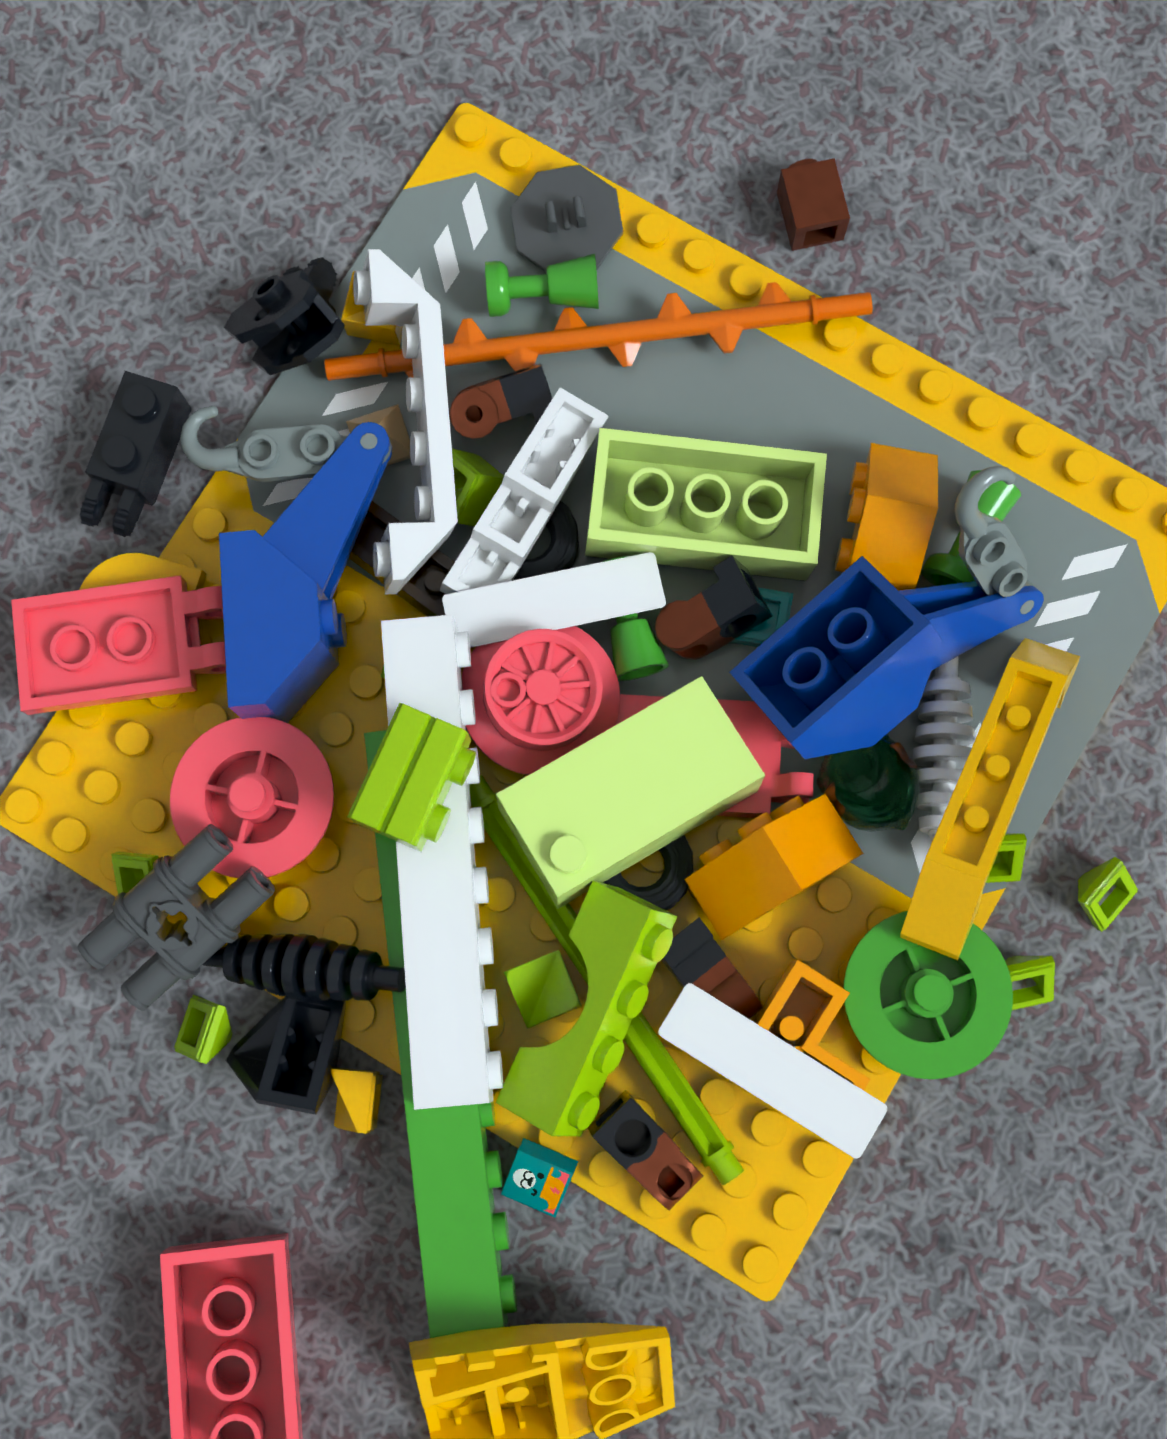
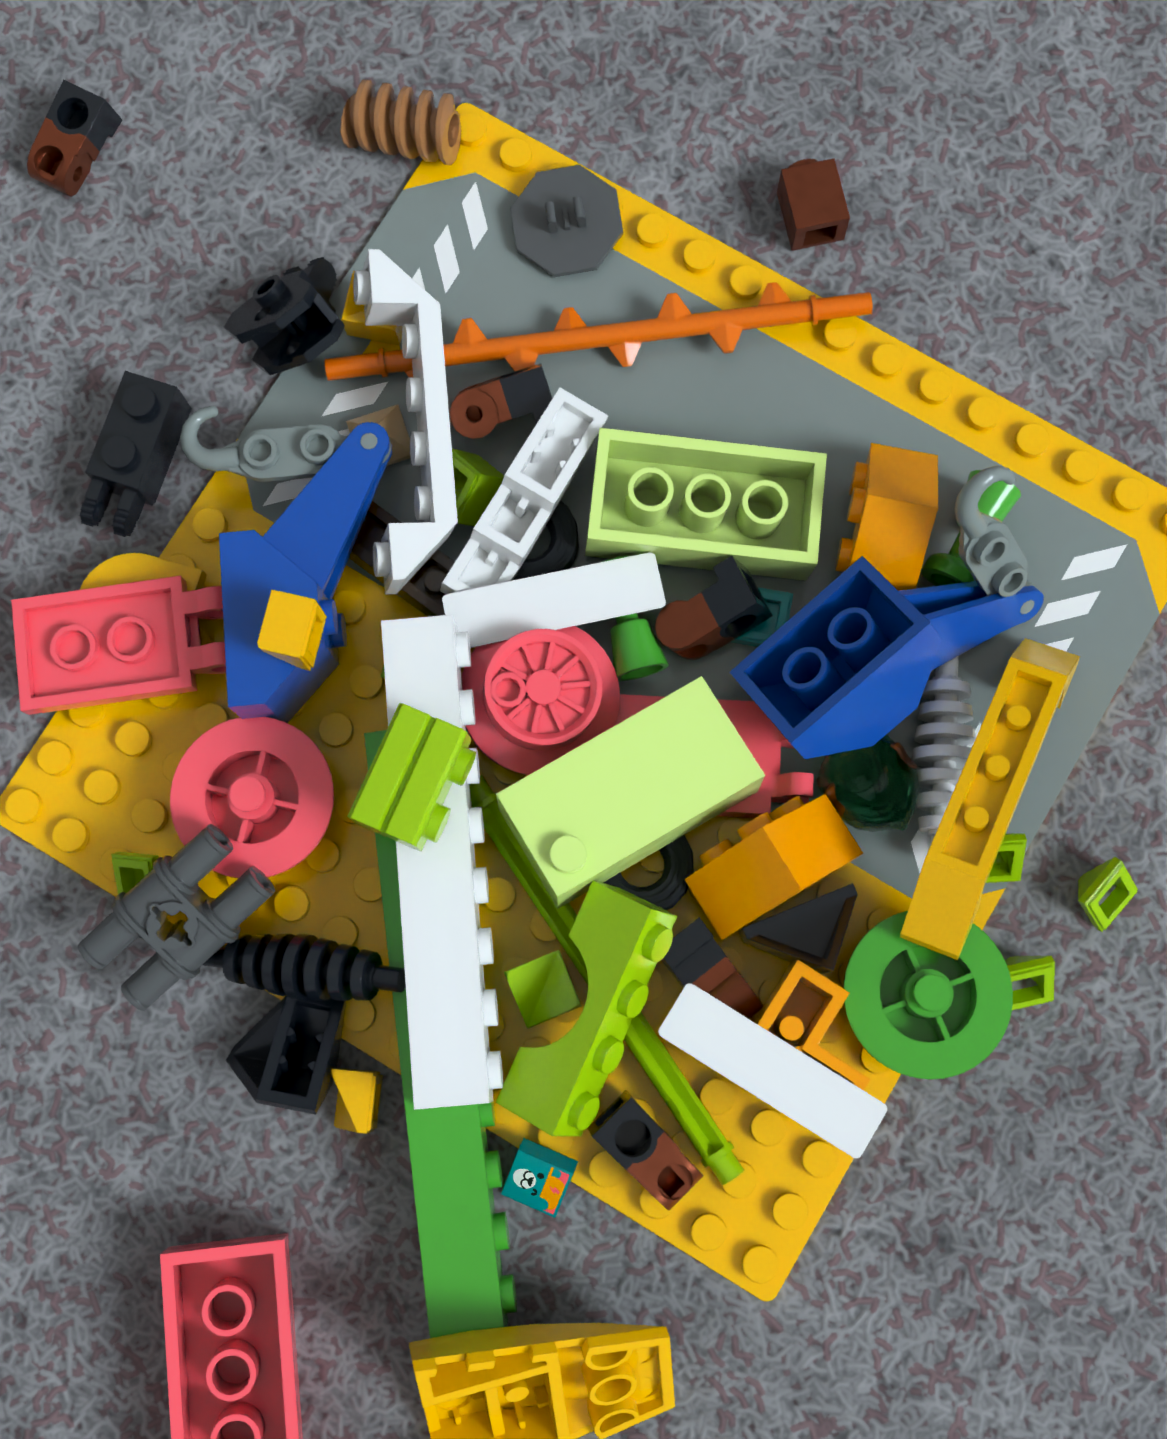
lime slope [174,995,233,1064] -> none
bright green piece [485,254,599,317] -> none
none -> leg [27,79,122,196]
none -> yellow slope [257,589,327,671]
none -> medium nougat piece [340,79,461,165]
none -> black slope [739,883,858,974]

